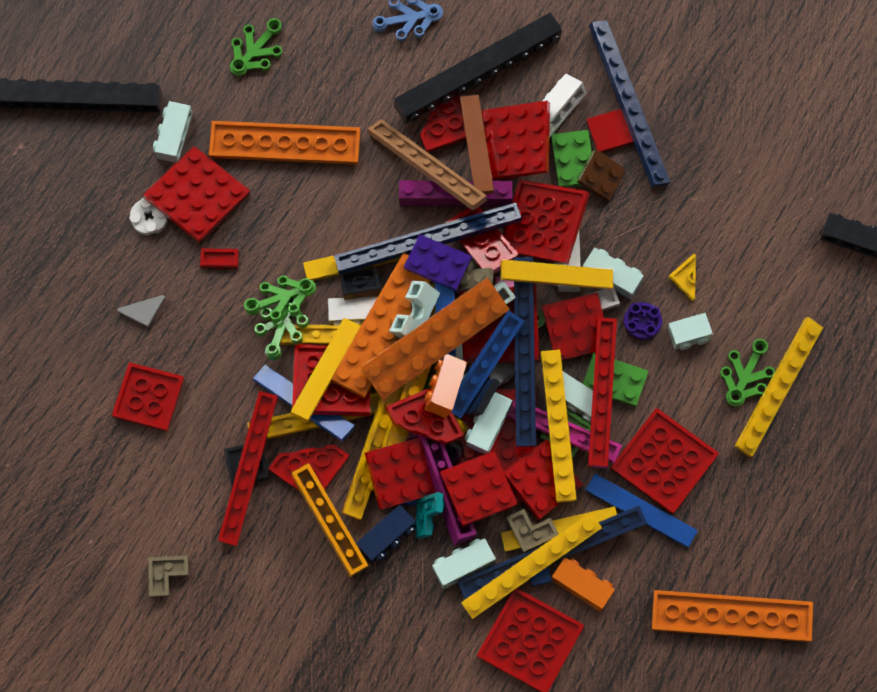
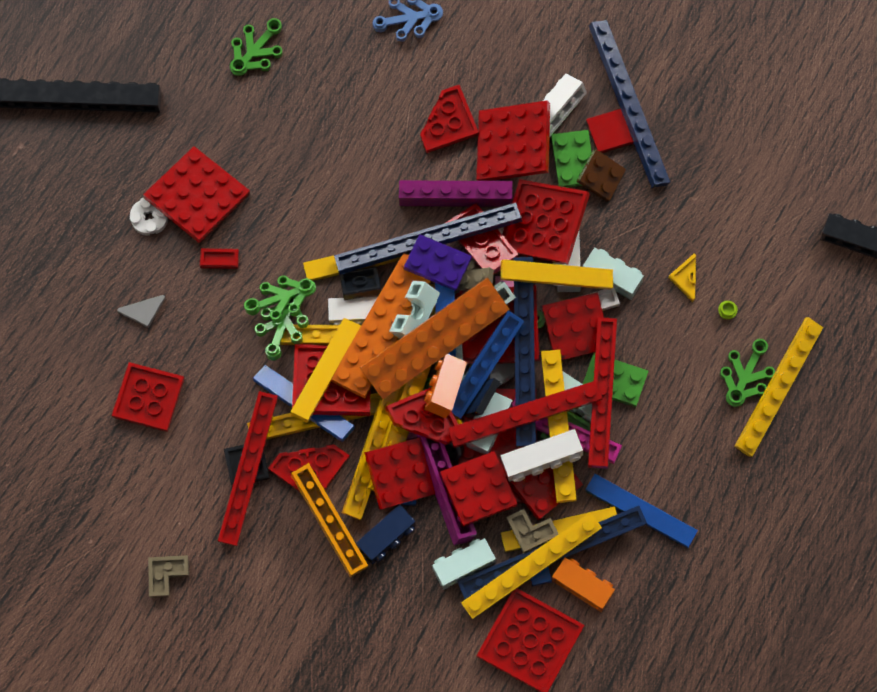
light aqua brick [153,101,193,163] -> none
orange plate [209,121,361,165] -> none
medium nougat plate [368,119,487,210] -> none
black brick [394,12,562,124] -> none
teal plate [415,492,444,539] -> none
dark orange tile [460,95,494,195] -> none
red plate [610,408,719,515] -> none
dark purple tile [624,302,662,340] -> none
orange plate [651,590,813,643] -> none
light aqua brick [667,313,713,350] -> none
none -> red plate [448,380,602,448]
none -> white brick [501,429,583,482]
none -> lime plate [718,301,738,320]

